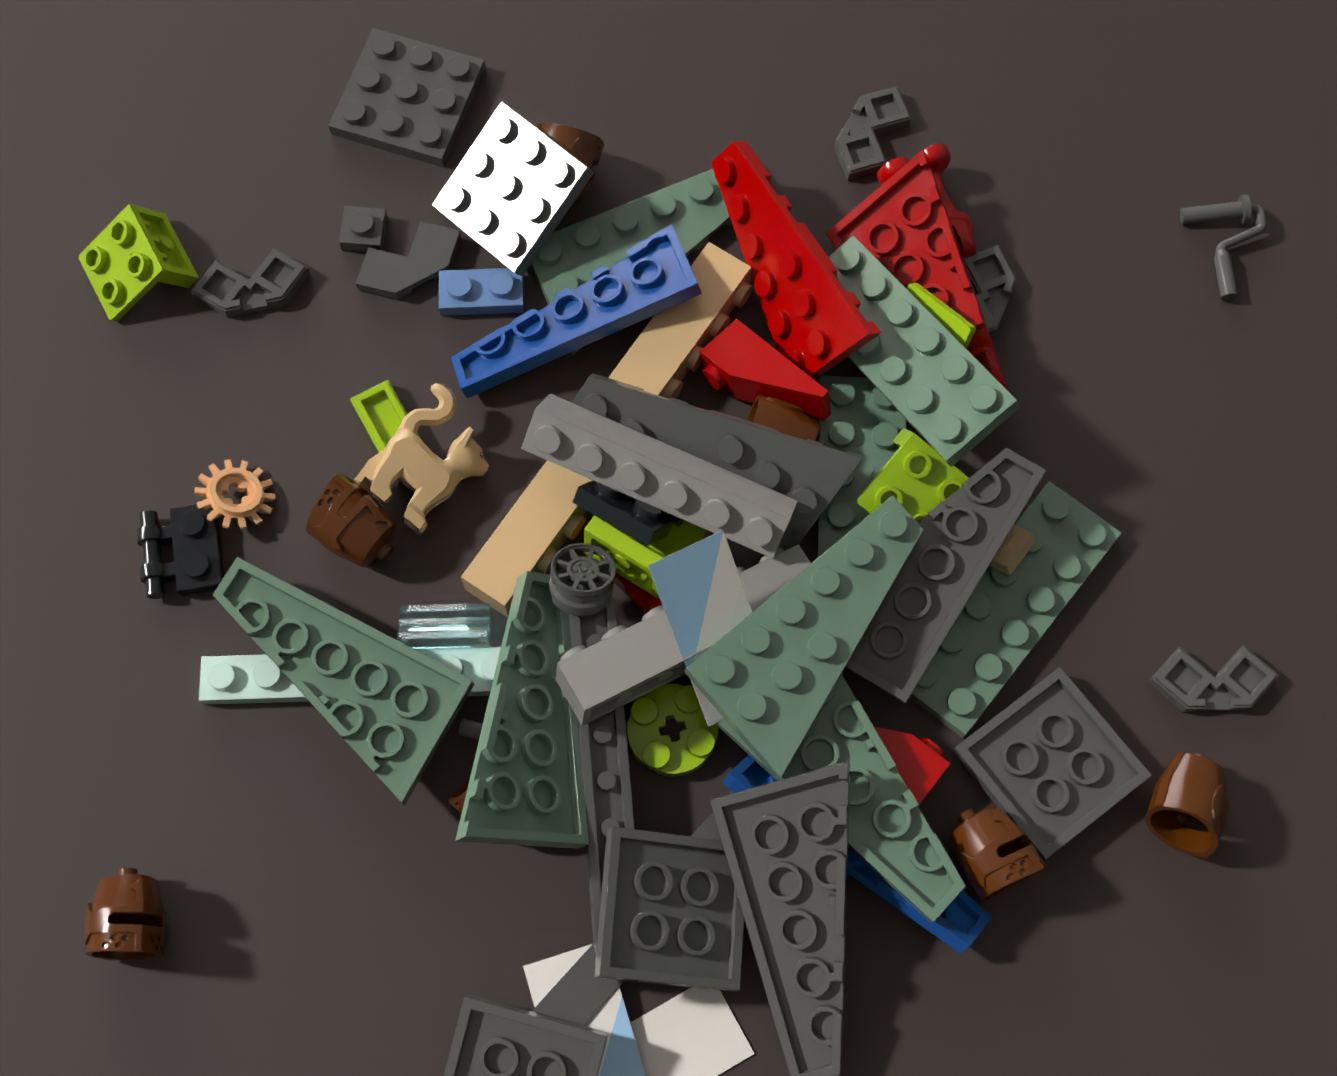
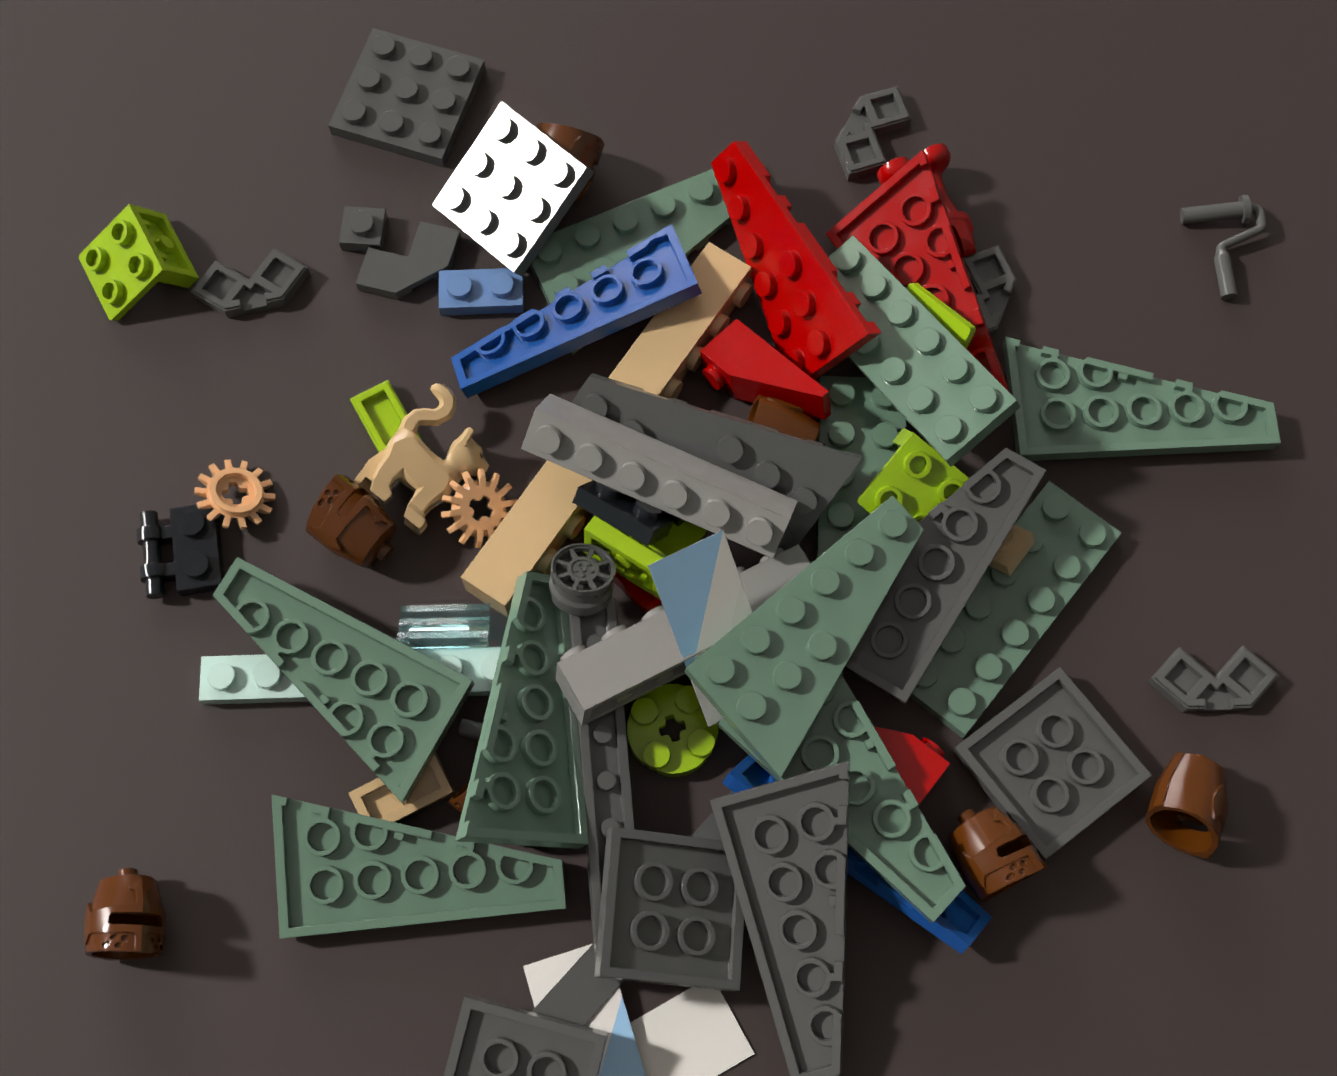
none -> sand green wing [271,794,567,939]
none -> tan plate [349,752,455,822]
none -> light nougat gear [441,469,517,548]
none -> sand green wing [1002,336,1281,461]

